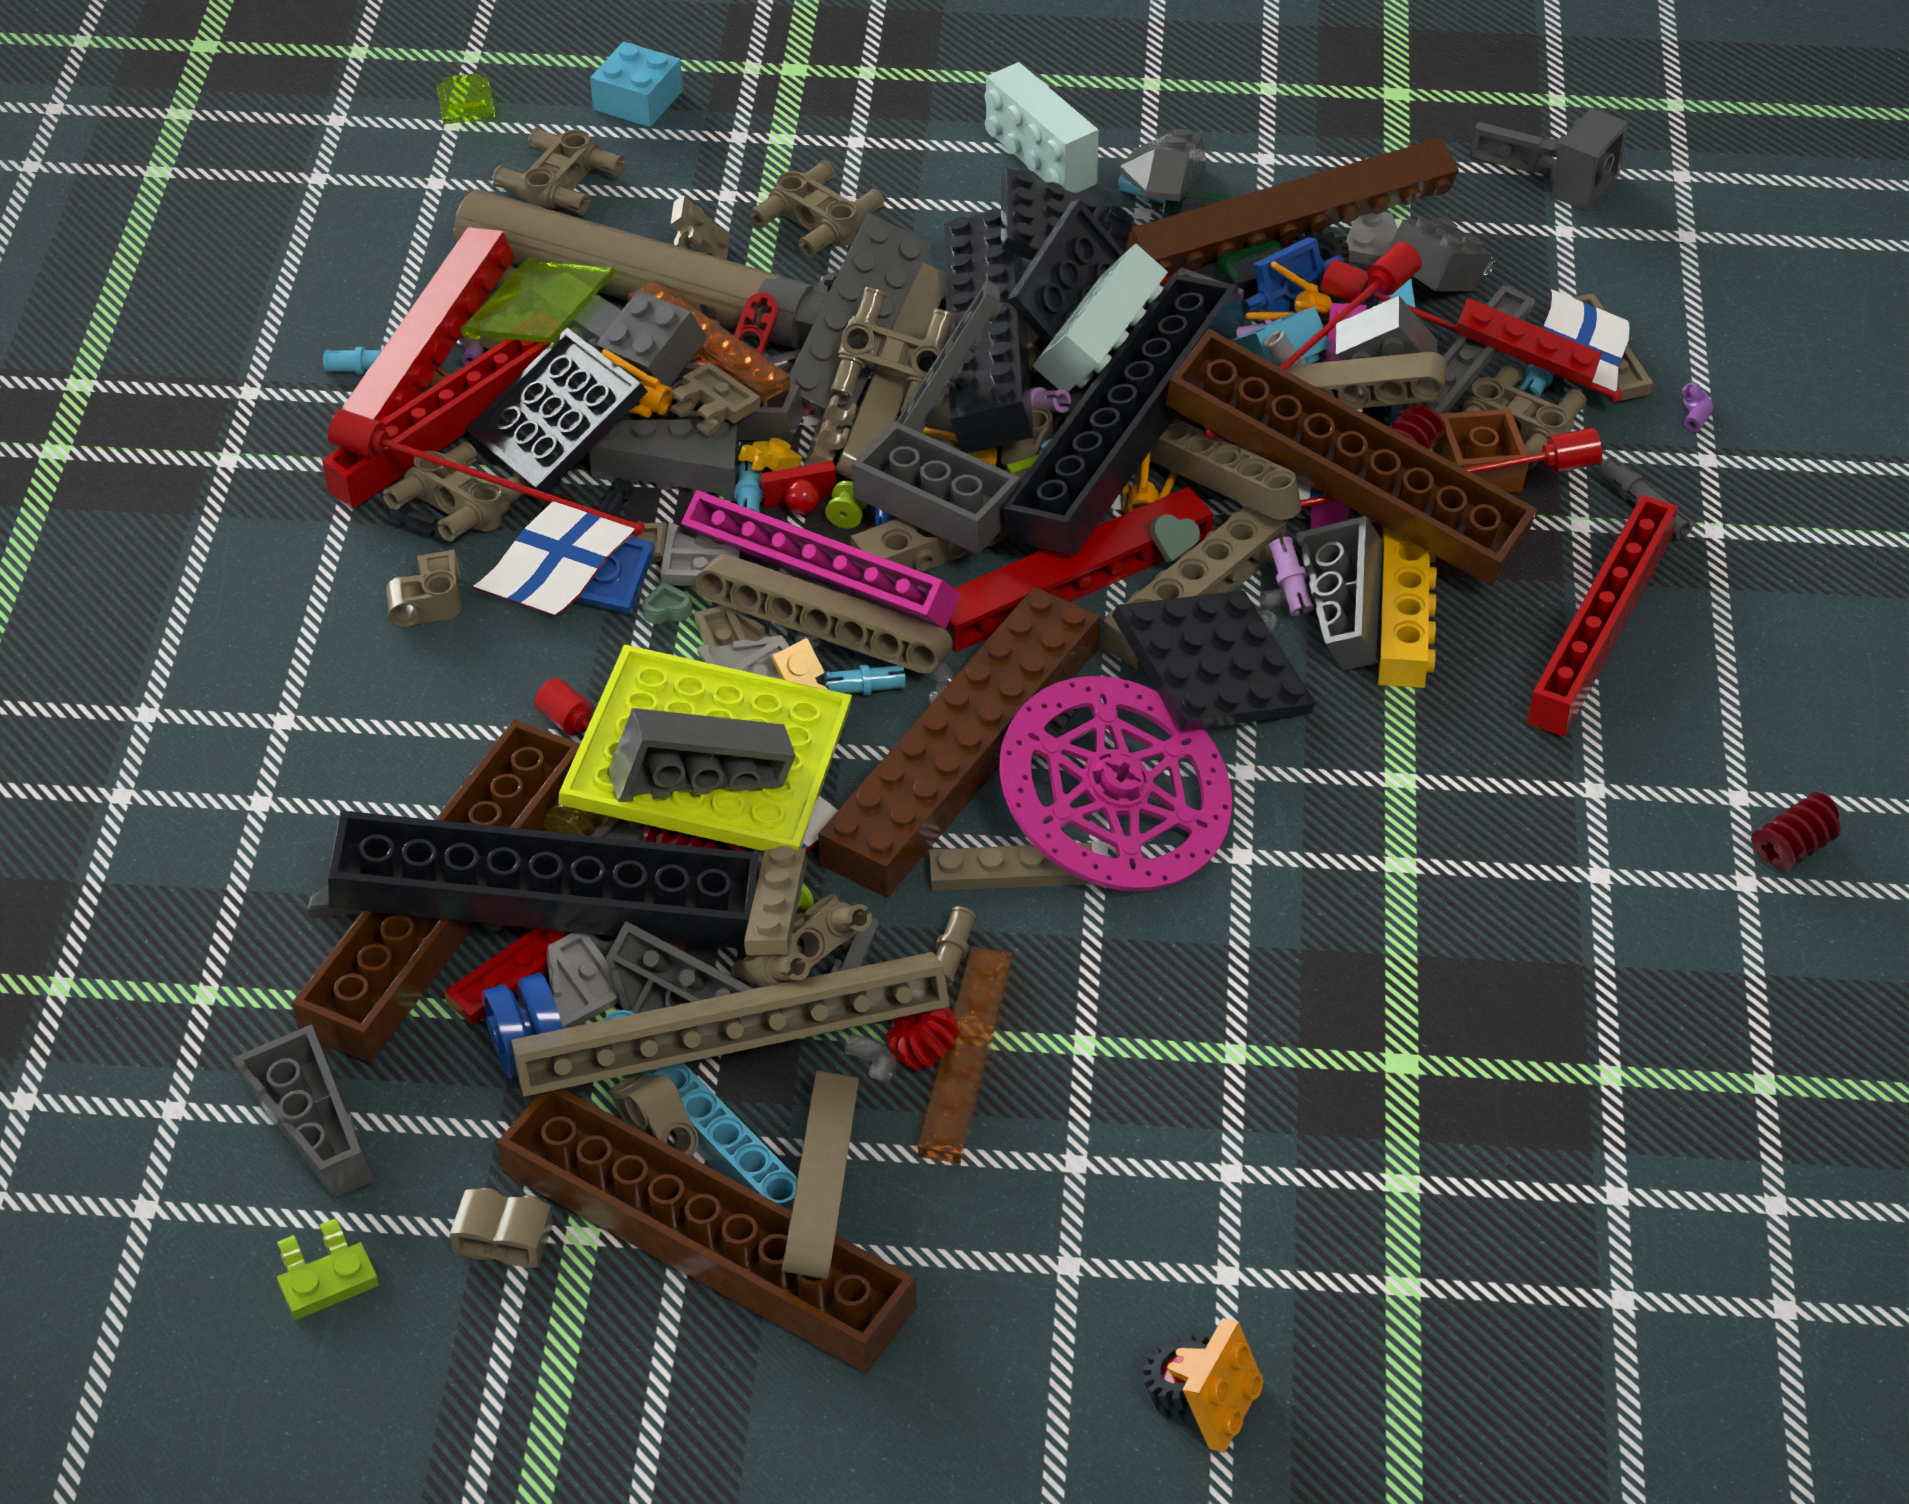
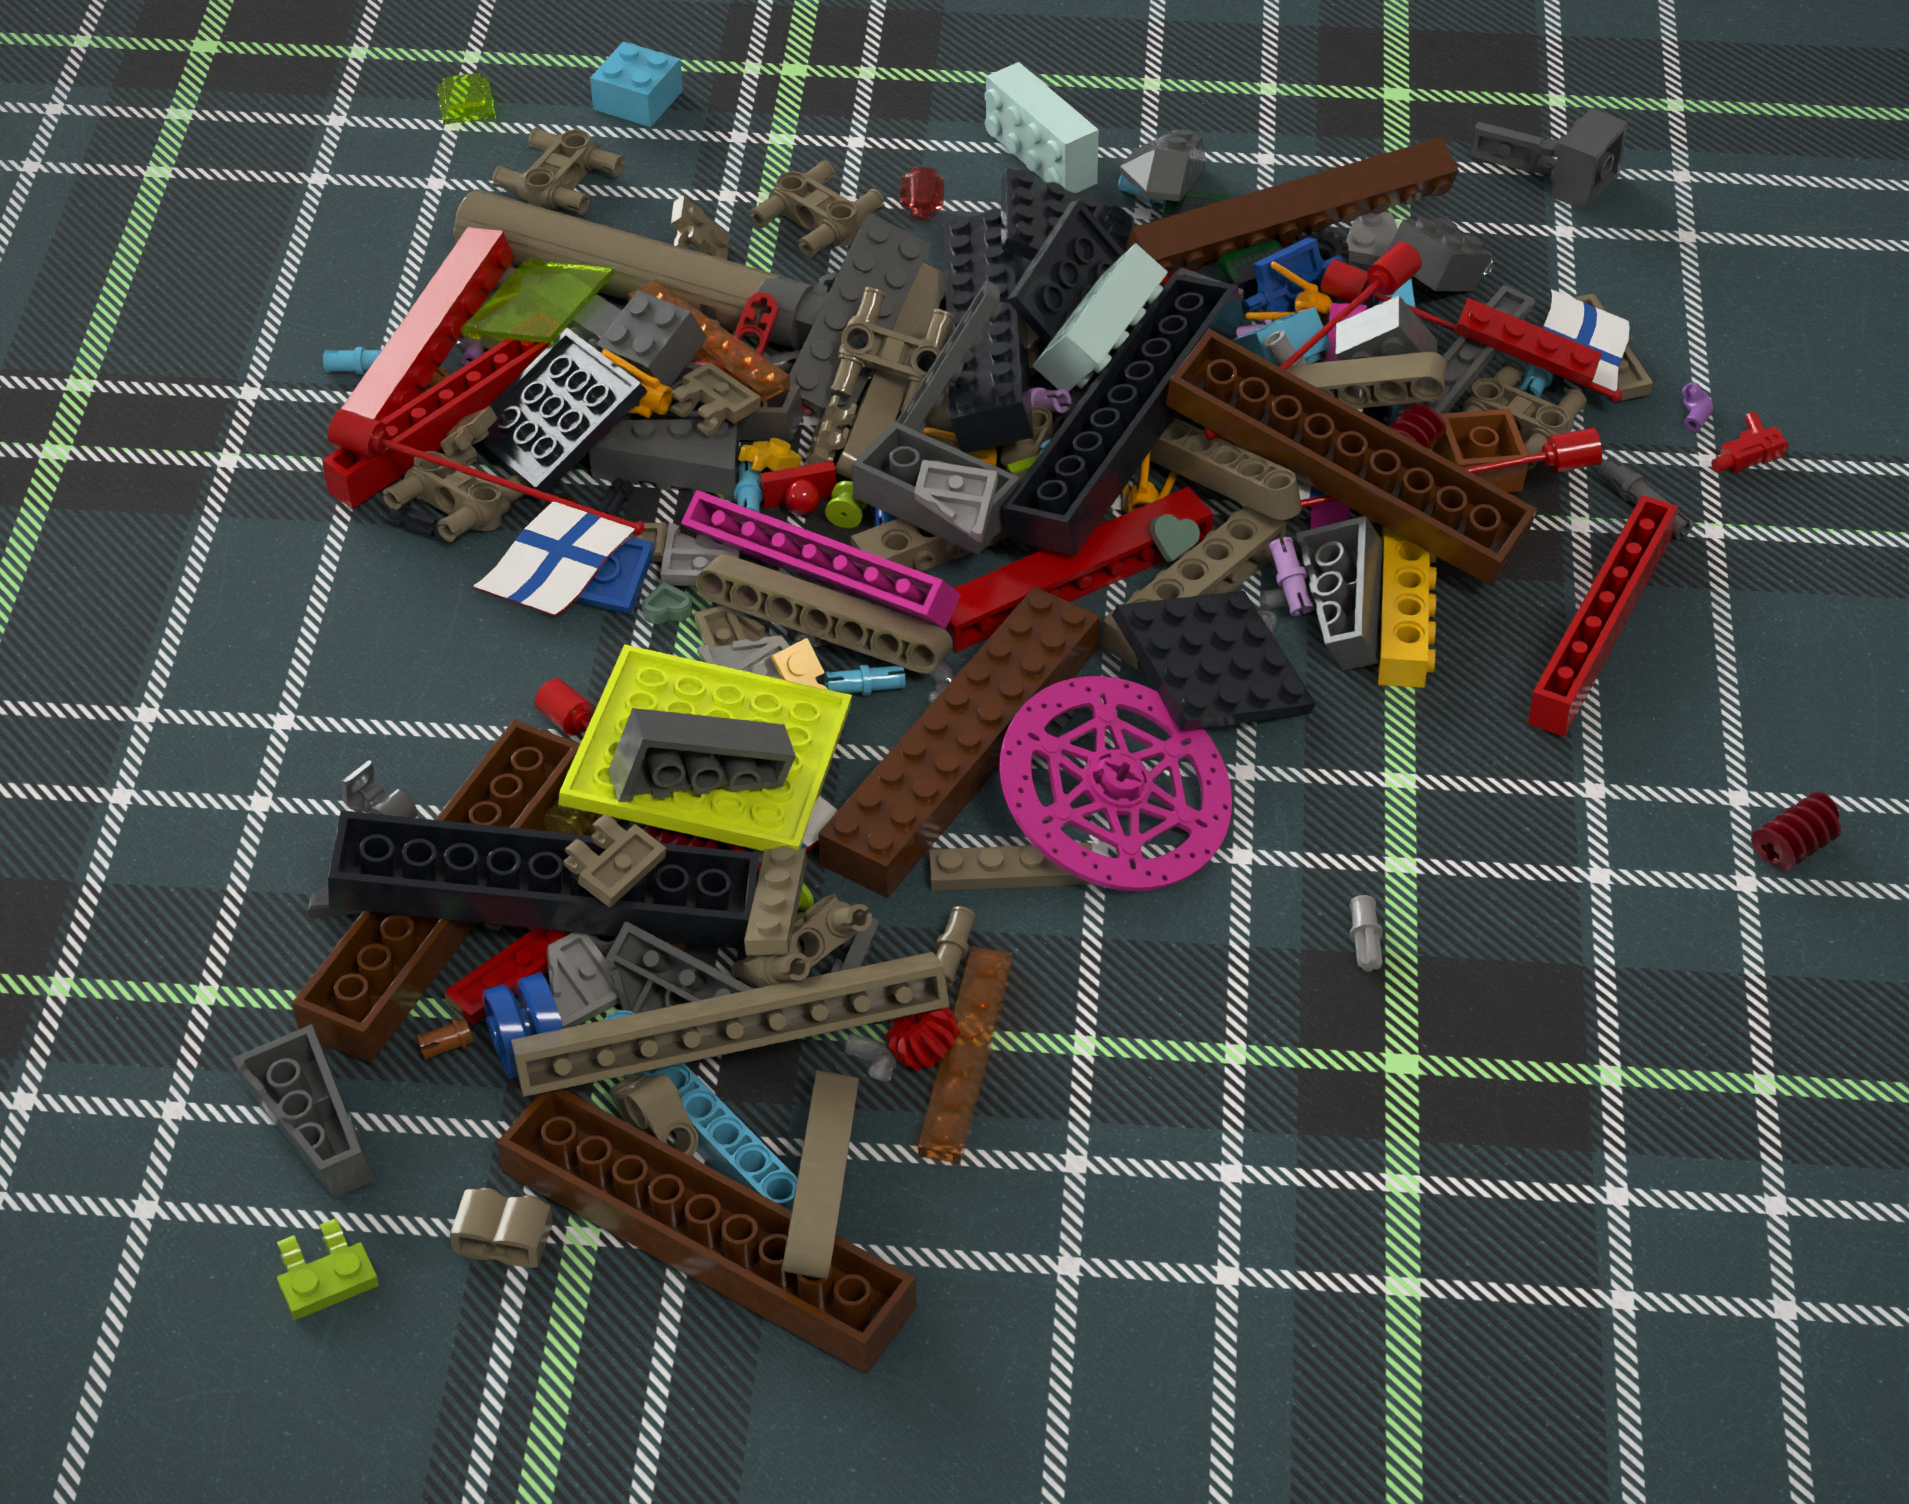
dark tan piece [386,549,462,627] -> none
light orange plate [1143,1318,1264,1453] -> none
none -> dark grey leg [341,760,418,818]
none -> dark orange pin [416,1018,473,1061]
none -> dark tan plate [440,406,498,456]
none -> dark tan plate [563,814,667,908]
none -> clear red head [900,167,945,218]
none -> light grey wing [914,460,998,542]
none -> light grey axle [1349,895,1383,973]
none -> red piece [1711,412,1789,474]

